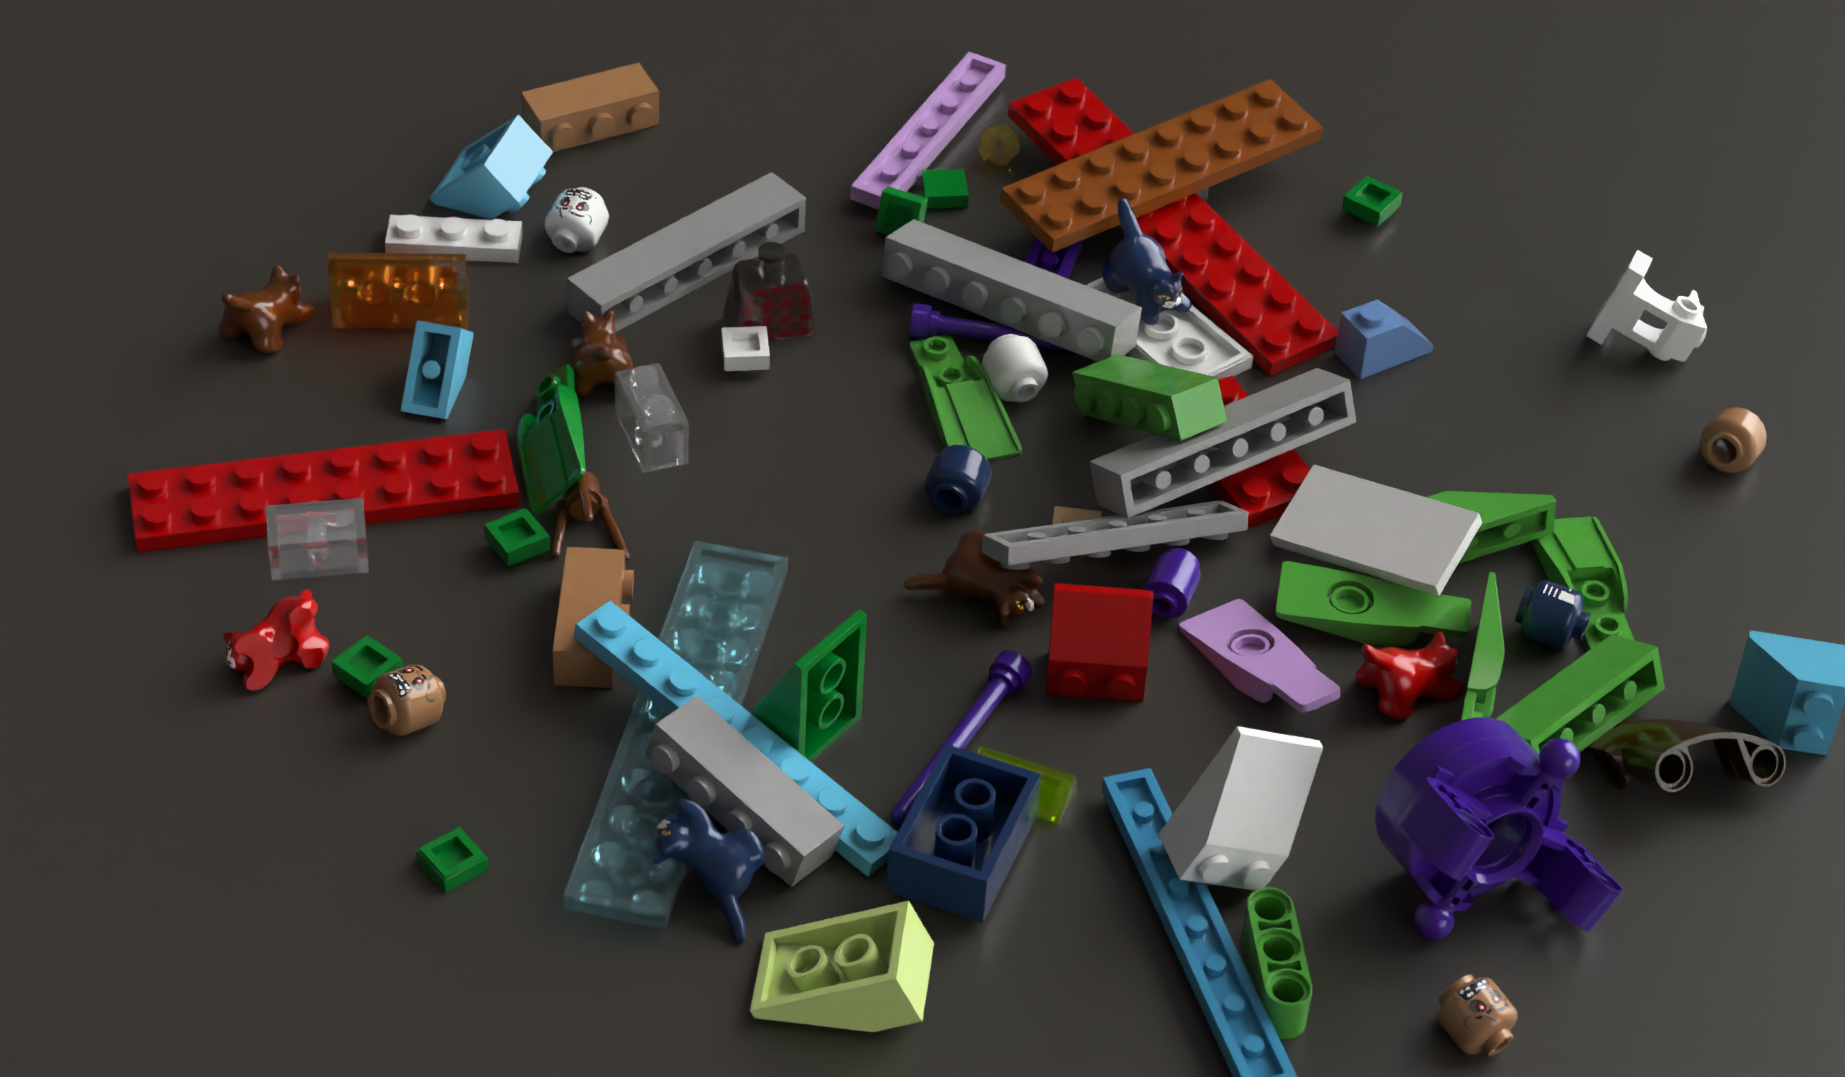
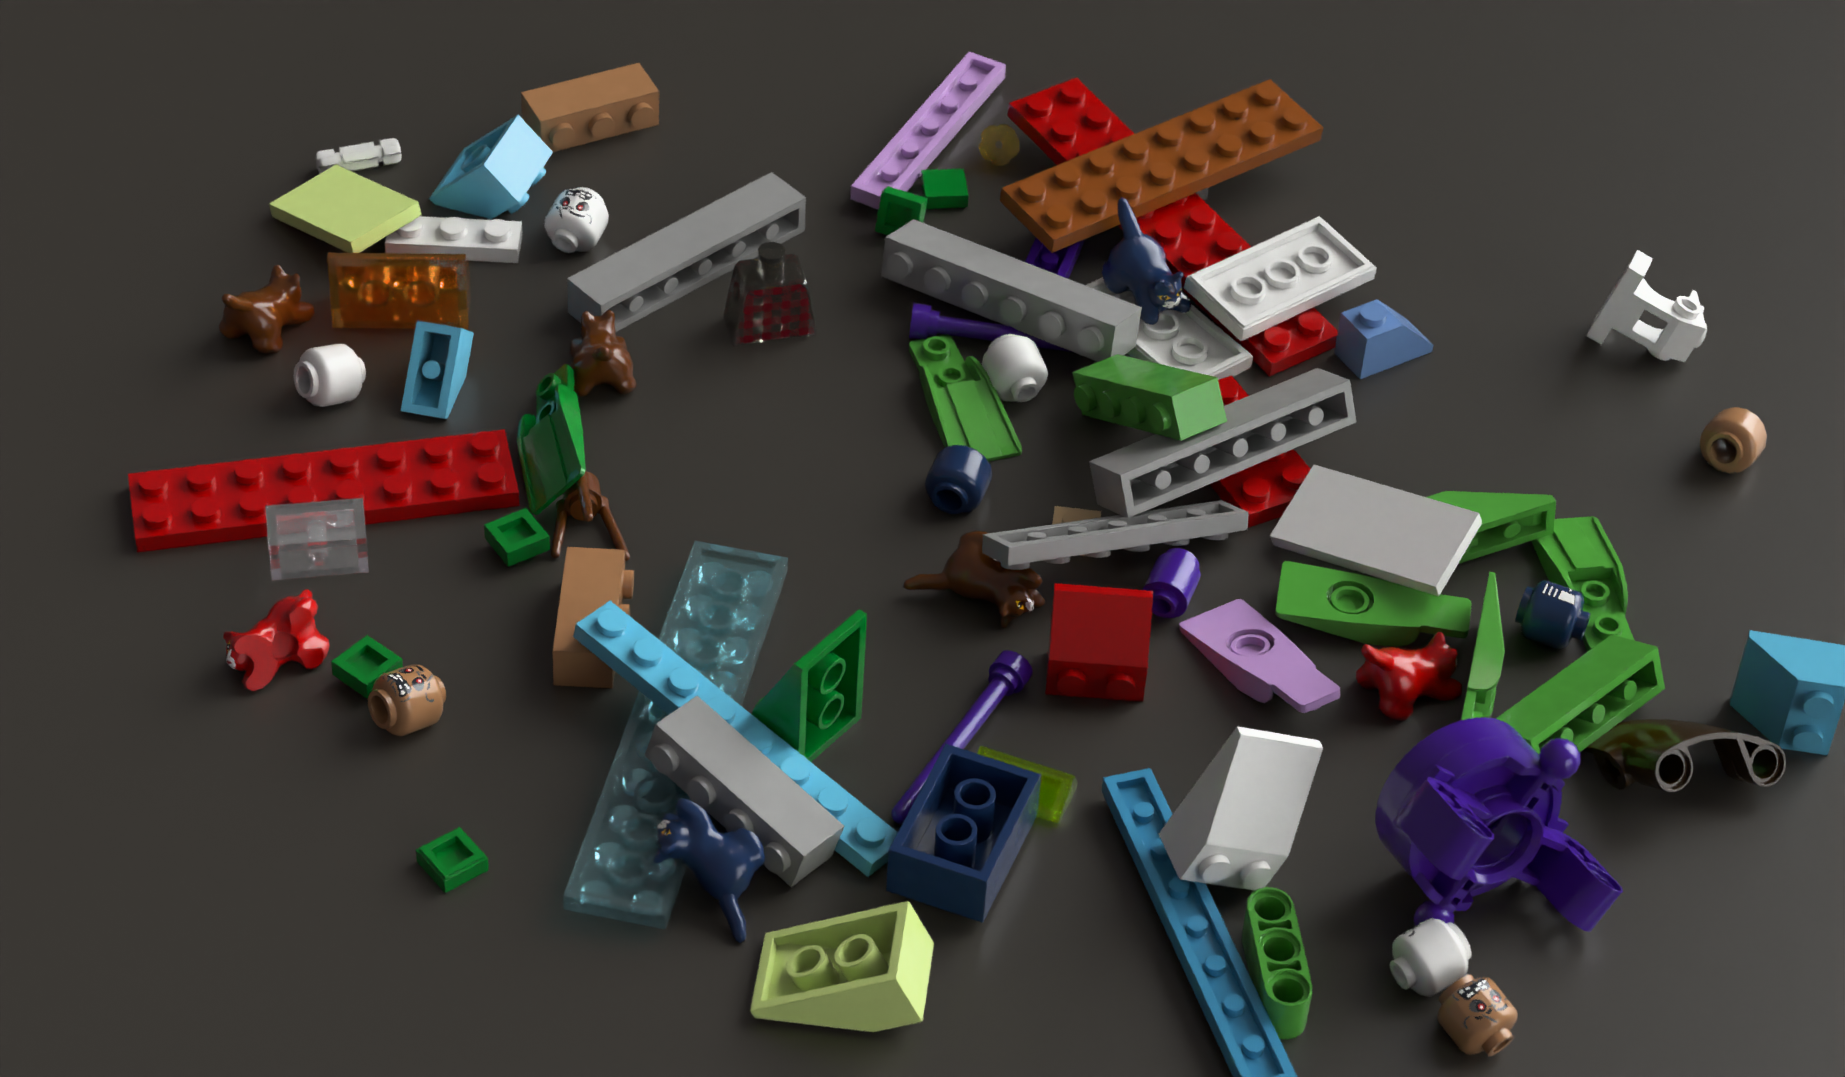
clear brick [615,363,689,473] -> none
white plate [721,326,770,371] -> none
green plate [1342,175,1403,226] -> none
none -> yellowish green tile [269,165,421,256]
none -> white head [293,344,366,407]
none -> white axle [316,138,401,174]
none -> white tile [1184,216,1377,341]
none -> white head [1390,918,1472,997]

